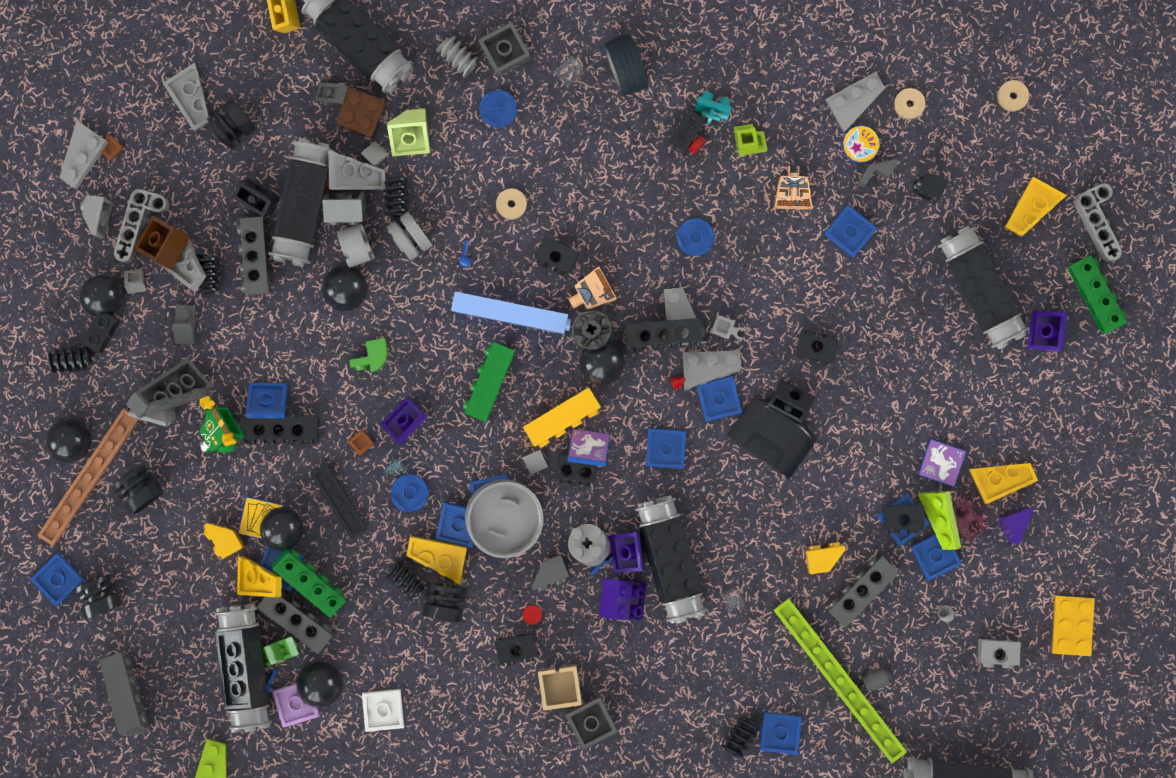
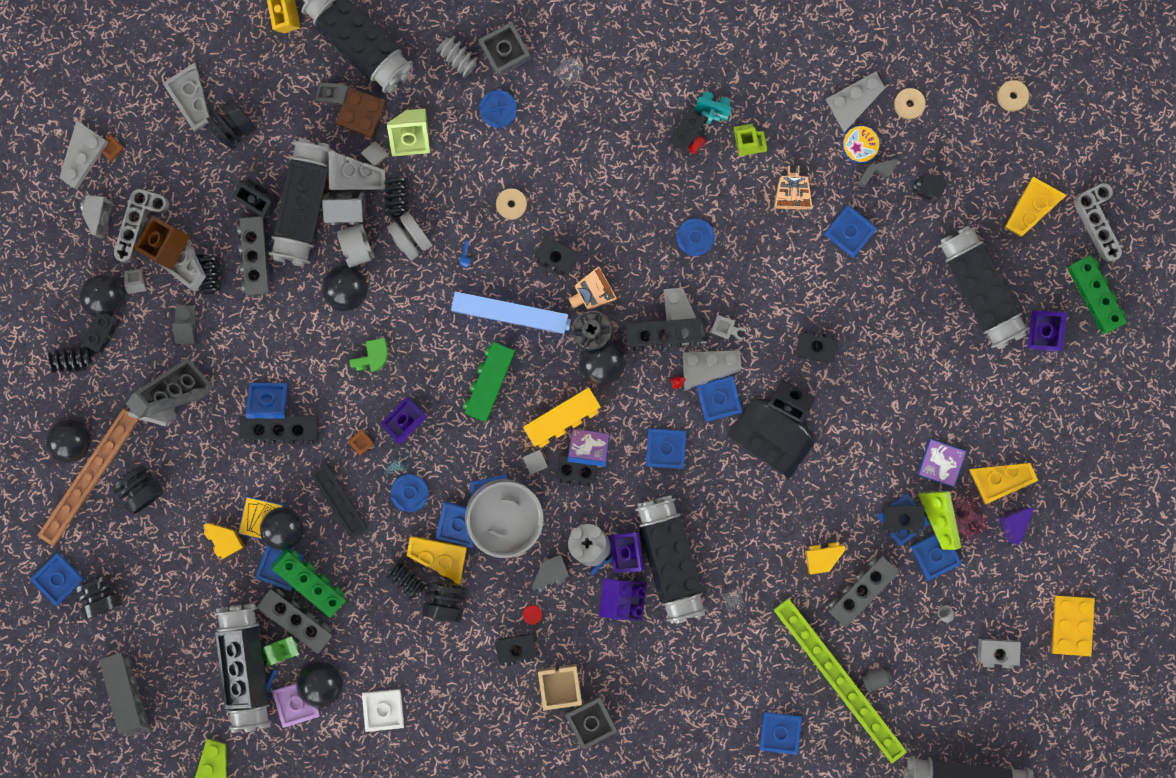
green torso [200,395,245,453] -> none
yellow wing [237,556,282,597] -> none
black wheel [604,34,648,96] -> none
black piece [721,714,762,757] -> none

